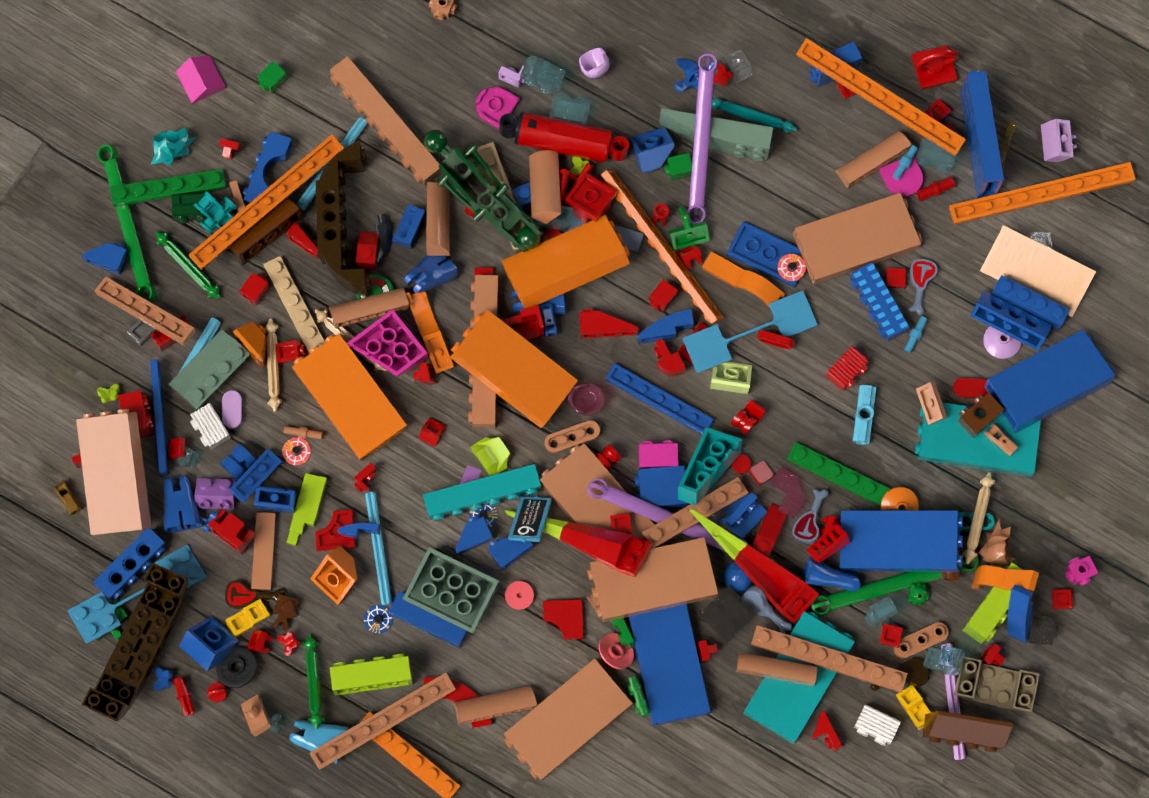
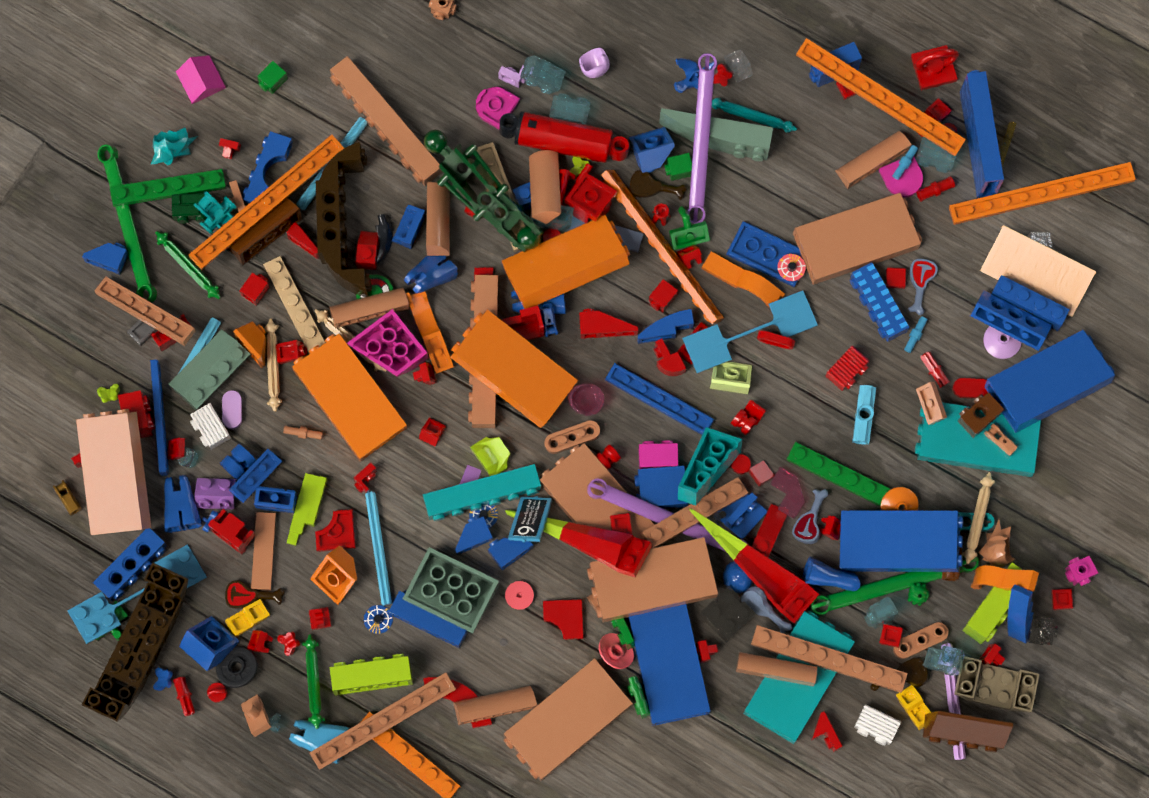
reddish brown plate [273,594,299,631] -> none
coral piece [282,437,311,465] -> none
blue slope [338,523,381,539] -> none
red slope [807,523,850,564] -> none
lavender brick [1041,119,1077,163] -> none
none -> red tile [309,607,331,630]
none -> dark brown piece [629,170,687,200]
none -> red axle [921,351,950,388]

